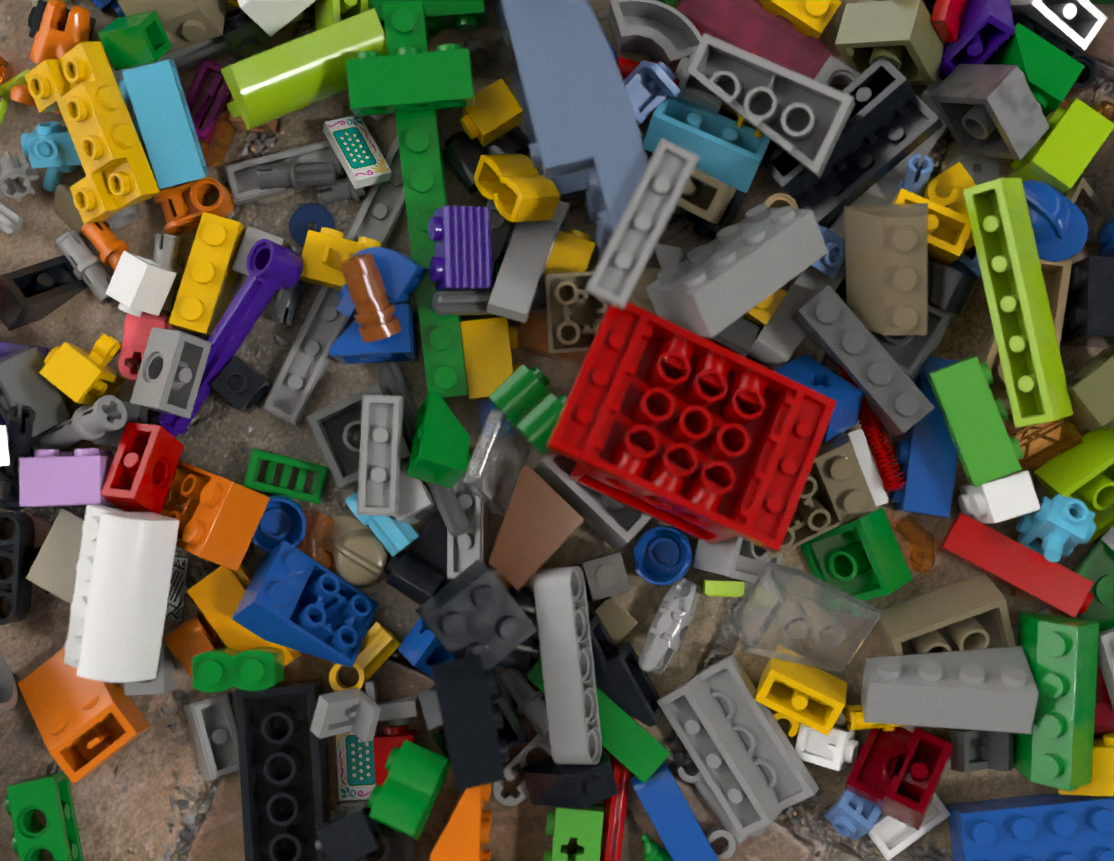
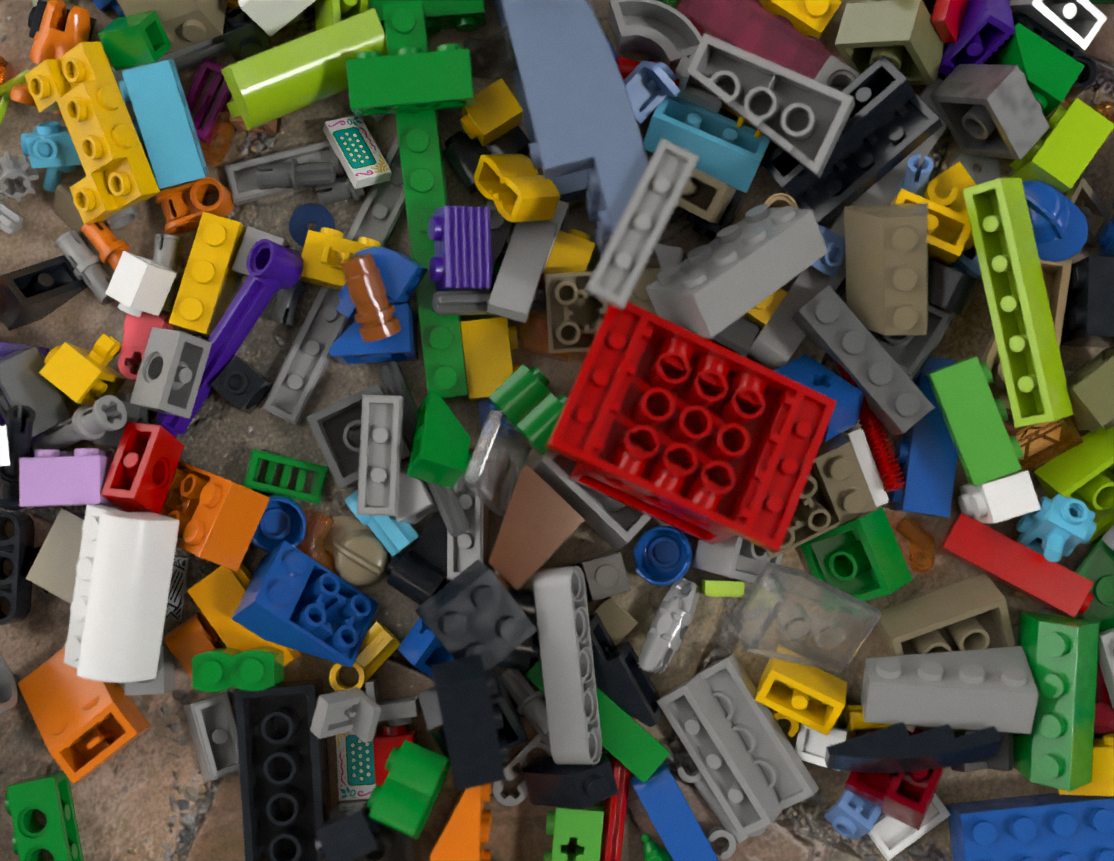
none -> black slope [825,722,1002,773]

